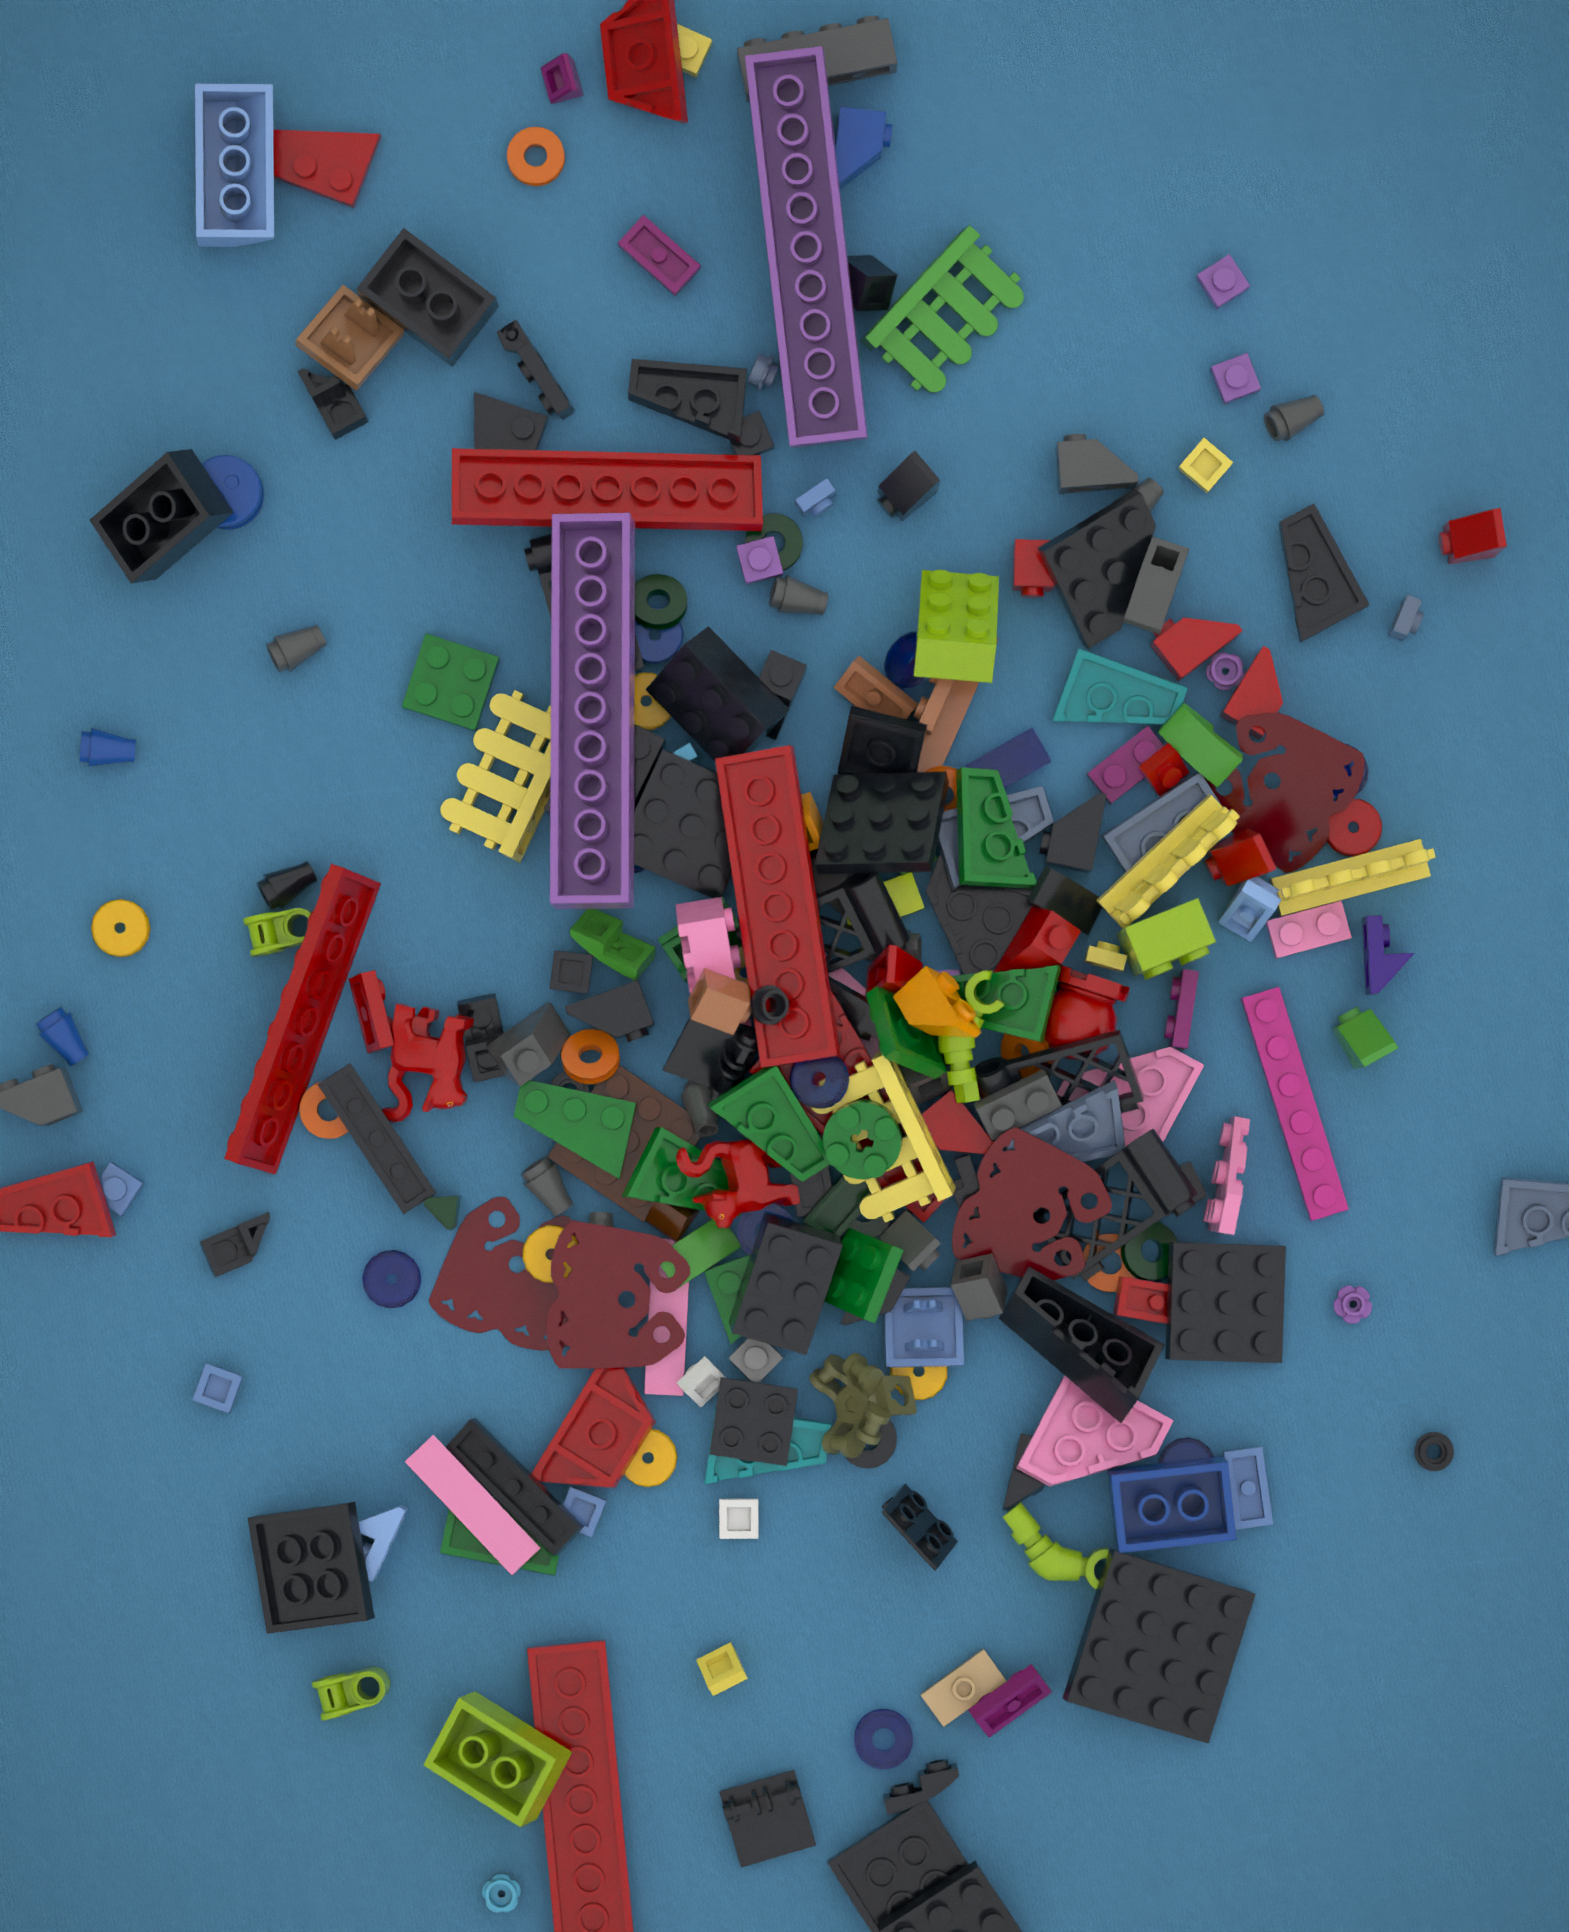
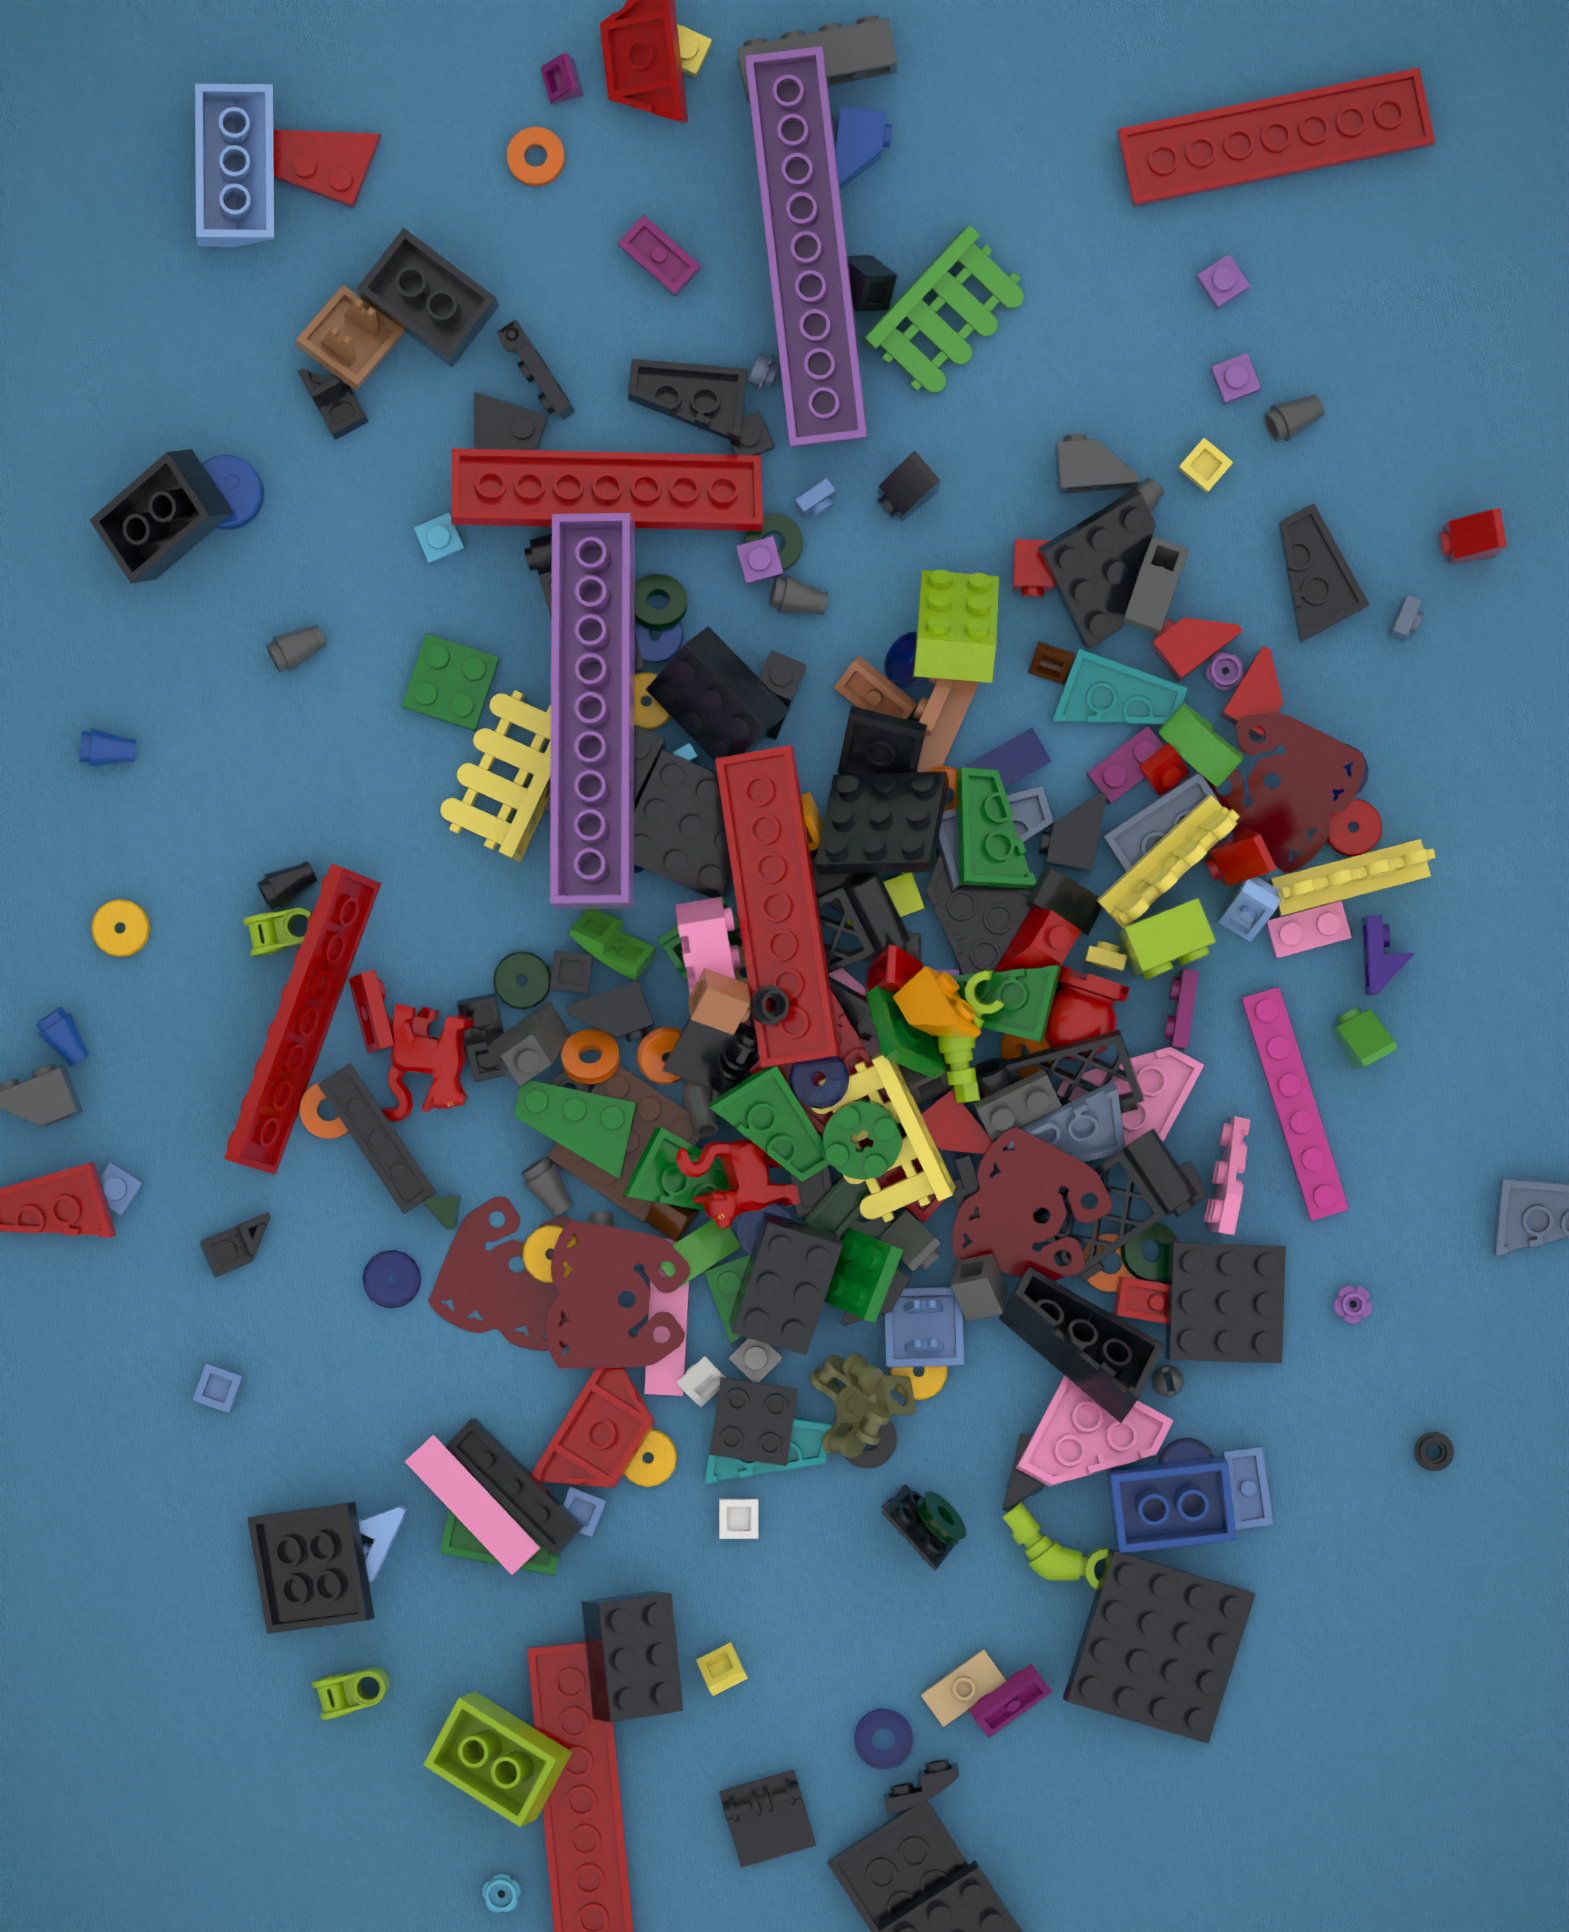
none -> medium azure plate [414,513,465,565]
none -> dark green piece [493,951,551,1010]
none -> black brick [581,1591,683,1722]
none -> orange piece [636,1027,683,1085]
none -> dark green piece [916,1492,966,1546]
none -> reddish brown slope [1028,641,1075,685]
none -> red plate [1117,68,1435,207]
none -> dark grey hinge [1152,1365,1184,1397]

